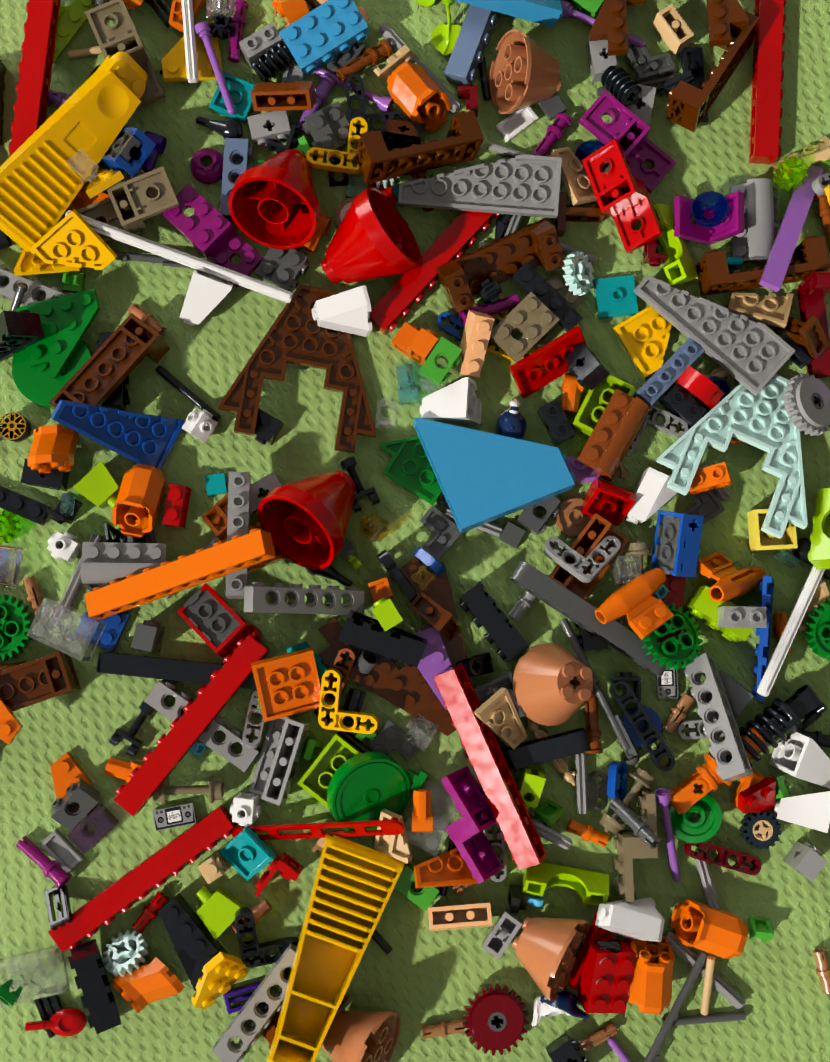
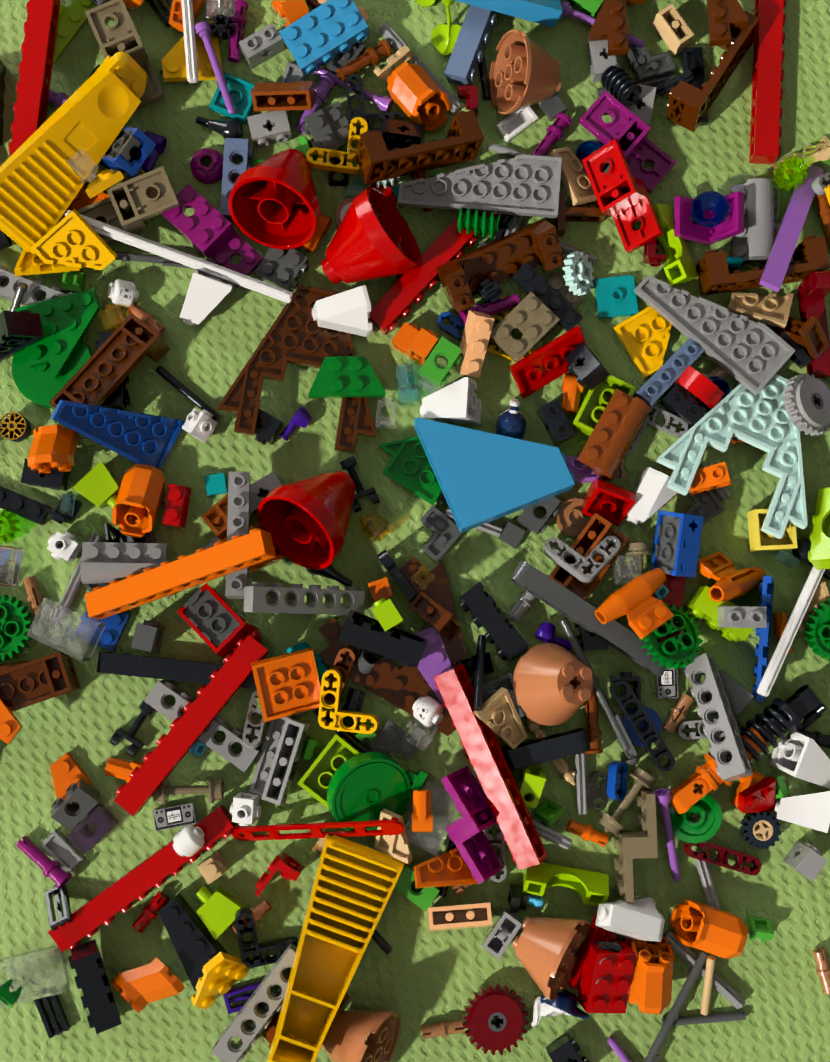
red piece [25,1008,87,1037] -> none
tan bar [67,45,102,59] -> none
light aqua gear [102,930,148,977] -> none
teal plate [219,826,276,881] -> none
black piece [250,41,295,82] -> none
black bracket [266,124,299,153] -> none
piece [338,537,362,570] -> none
blue beam [413,547,446,576] -> none
medium nougat axle [579,1022,618,1052] -> none
dark grey pin [609,797,661,849] -> none
none -> clear yellow head [99,303,127,332]
none -> white head [108,279,139,308]
none -> white head [173,825,205,857]
none -> dark purple bar [279,406,312,441]
none -> green wing [308,356,386,398]
none -> white head [412,696,443,727]
none -> green piece [457,207,500,239]
none -> black bar [473,635,486,711]
none -> dark purple bar [535,622,572,651]

